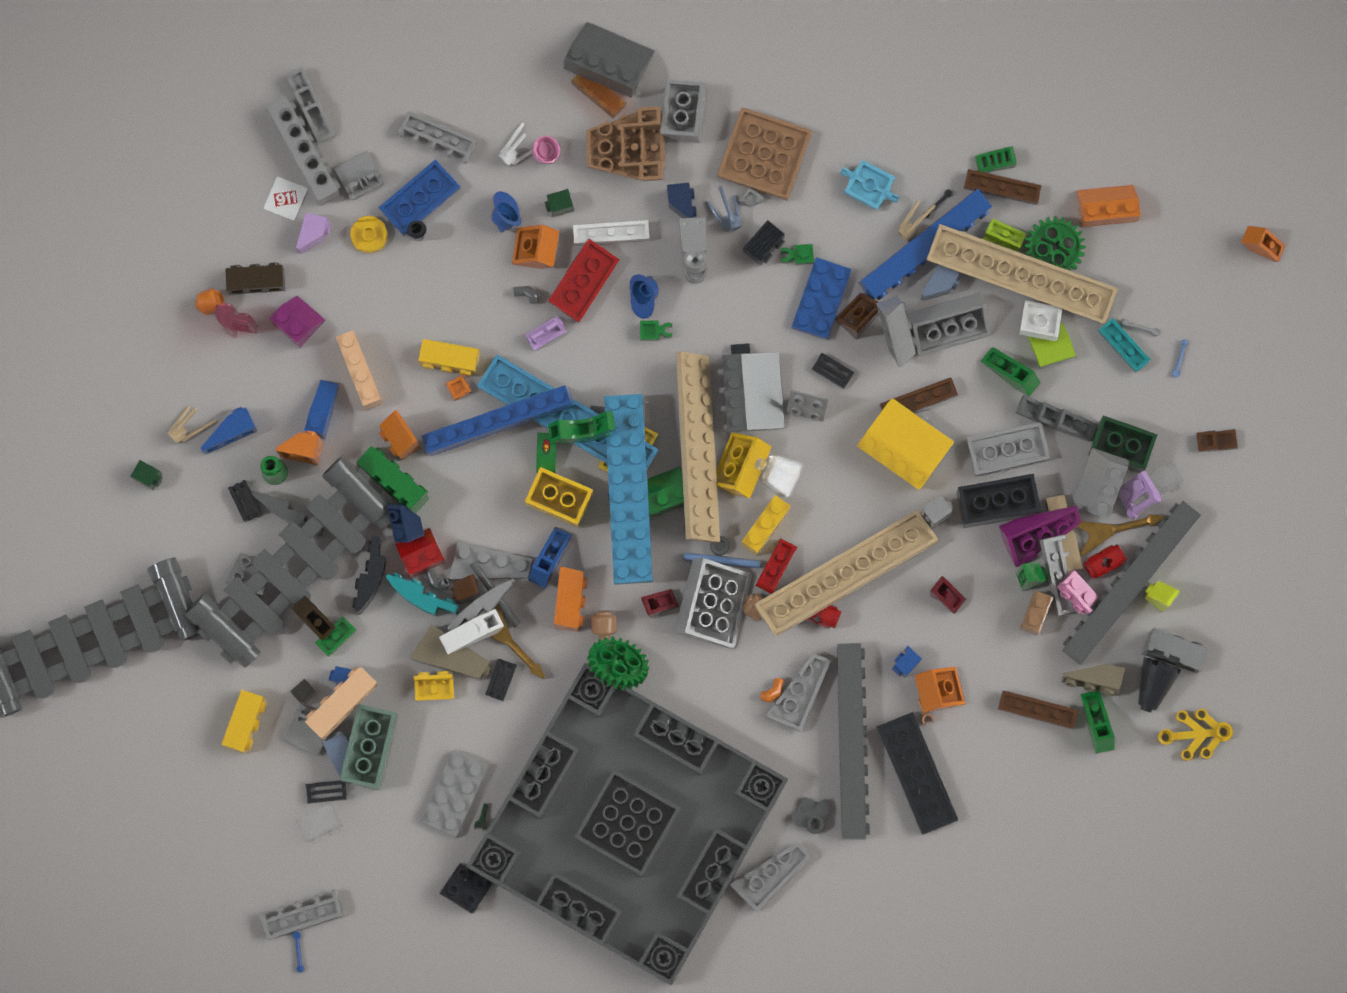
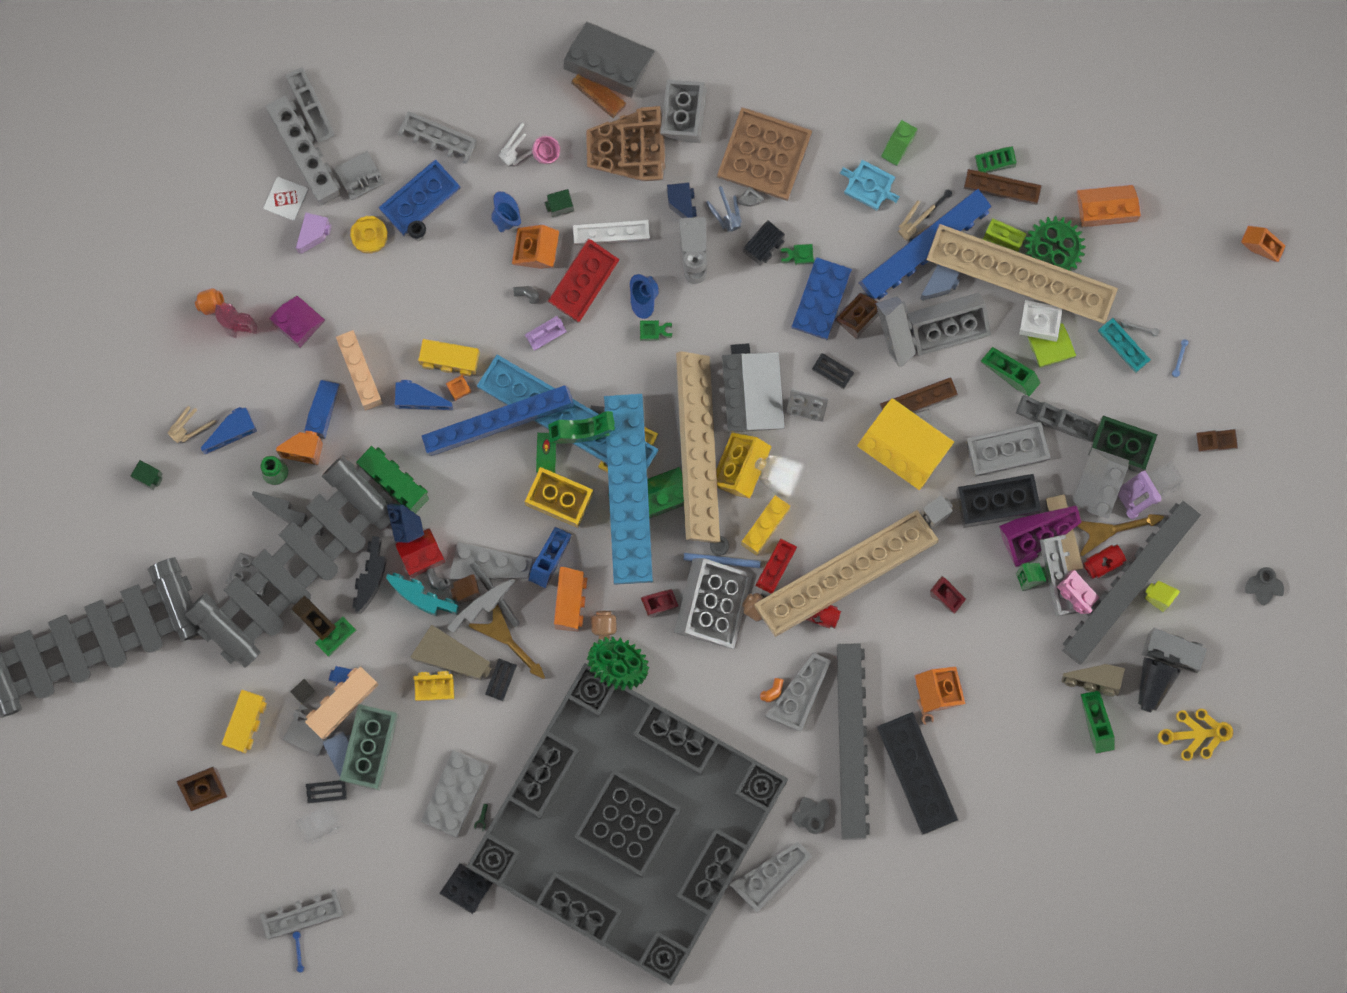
dark brown brick [225,262,286,295] -> none
black tile [228,480,262,523] -> none
orange slope [379,409,420,461] -> none
white slope [439,609,504,655] -> none
blue brick [892,646,922,678] -> none
reddish brown plate [997,690,1078,729] -> none
medium nougat brick [1020,590,1053,636] -> none
none -> reddish brown slope [177,767,227,811]
none -> blue slope [395,380,453,411]
none -> bright green slope [881,120,917,166]
none -> dark grey plate [1245,567,1284,606]

